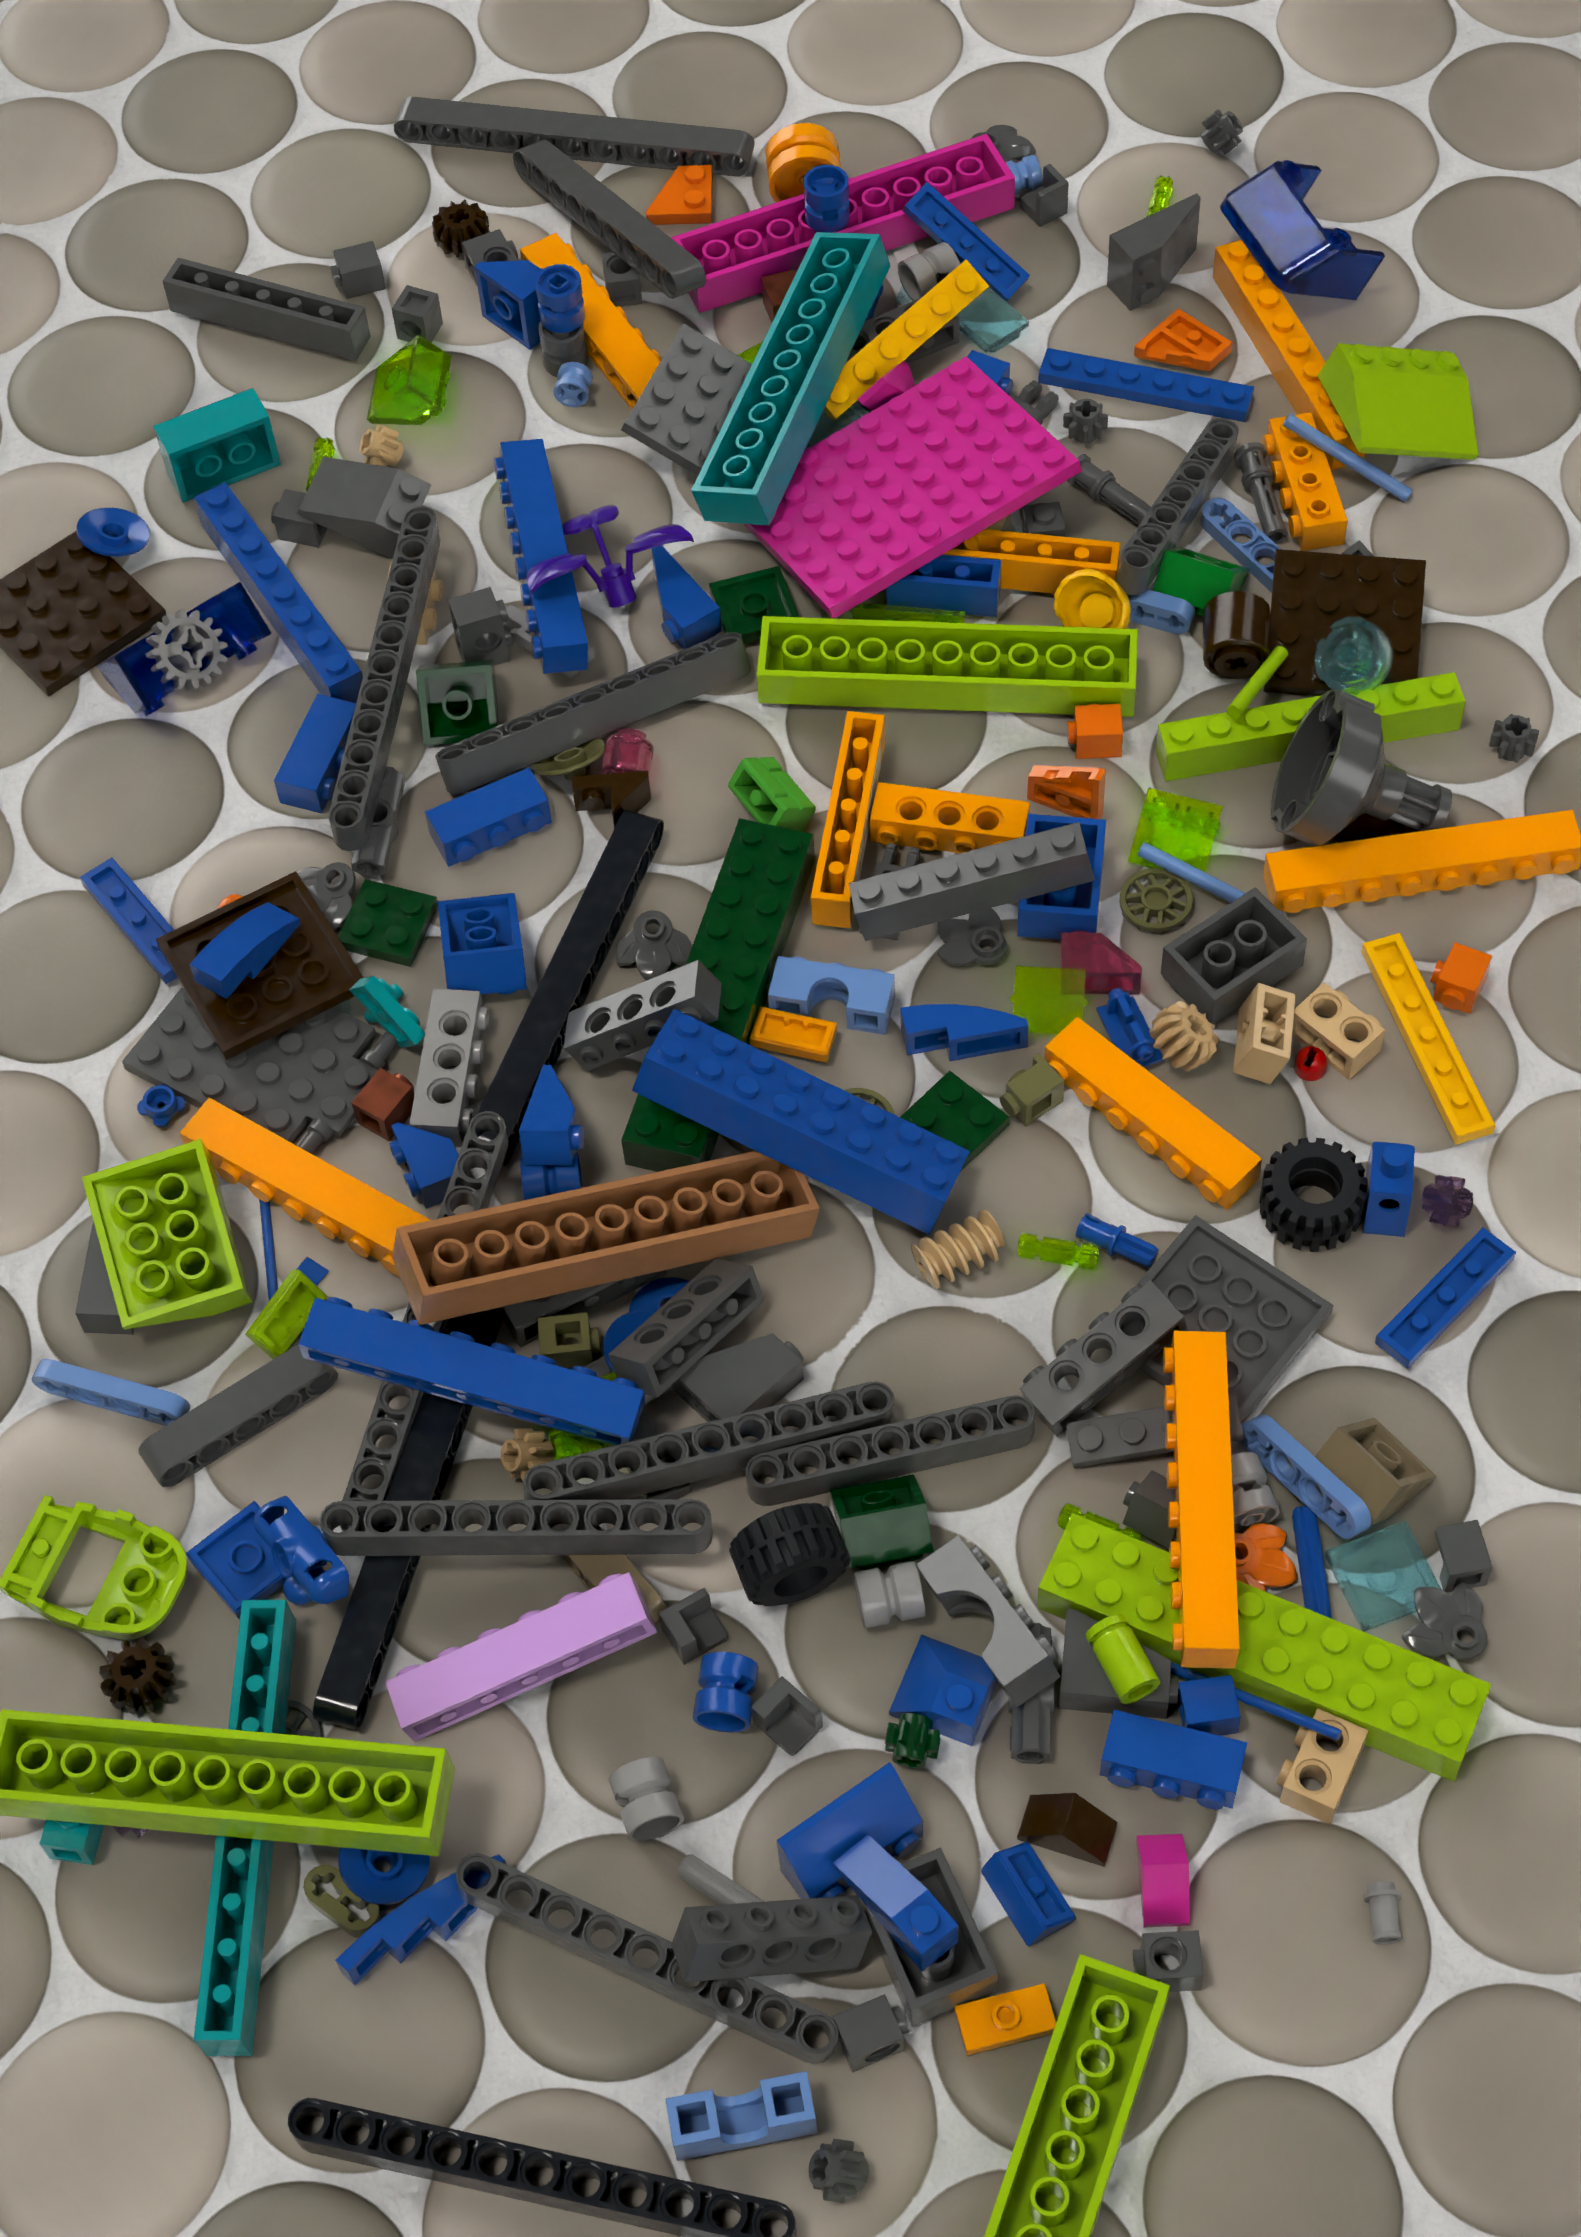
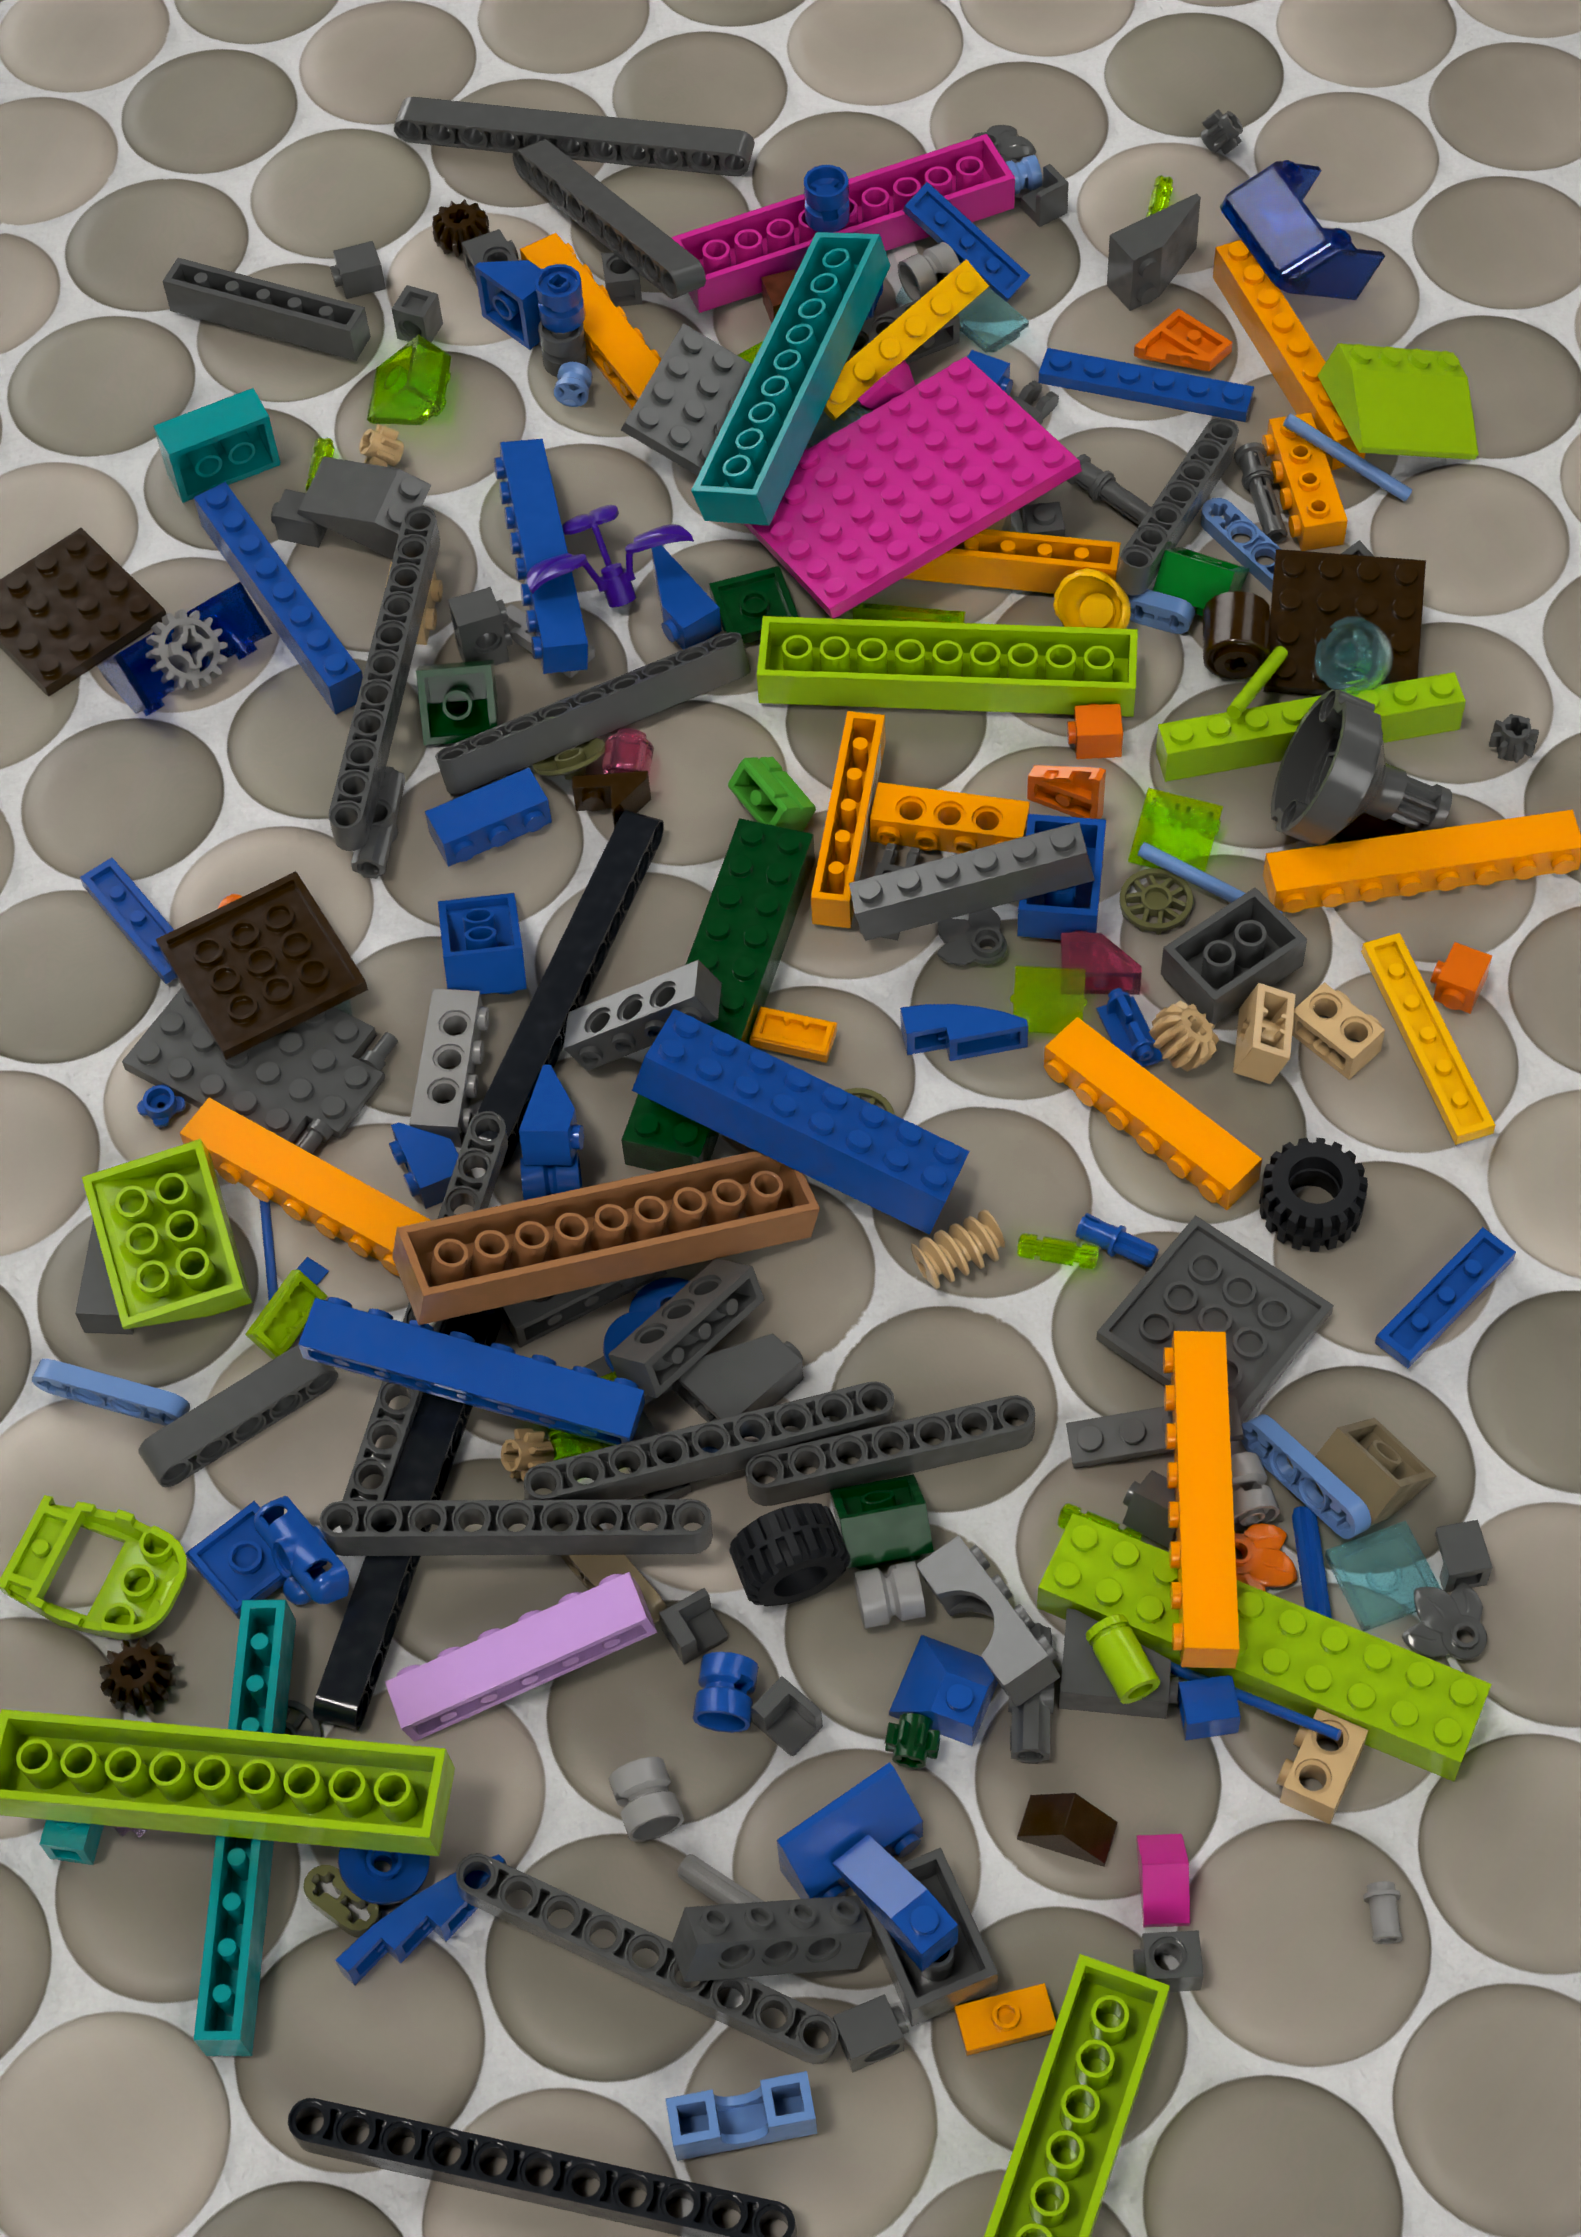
blue dish [76,508,150,557] -> none
blue slope [189,902,301,999] -> none
blue brick [274,694,356,814] -> none
dark grey plate [298,862,356,932] -> none
dark green plate [338,879,438,967] -> none
teal plate [349,975,425,1048] -> none
copper brick [351,1068,415,1141] -> none
olive brick [537,1312,601,1368] -> none
dark grey plate [616,910,692,981] -> none
orange wing [646,165,713,225] -> none
light orange wheel [765,123,842,203] -> none
medium blue arch [768,956,895,1035] -> none
dark grey gear [808,2139,869,2203] -> none
blue brick [886,555,1001,617] -> none
dark green plate [900,1070,1010,1172] -> none
blue slope [981,1841,1076,1946] -> none
olive brick [999,1053,1065,1127] -> none
dark grey brick [1020,1280,1187,1437] -> none
dark grey gear [1063,399,1108,444] -> none
blue brick [1100,1710,1247,1810] -> none
red hinge [1294,1045,1327,1081] -> none
blue torso [1363,1142,1415,1237] -> none
clear purple gear [1421,1175,1473,1227] -> none

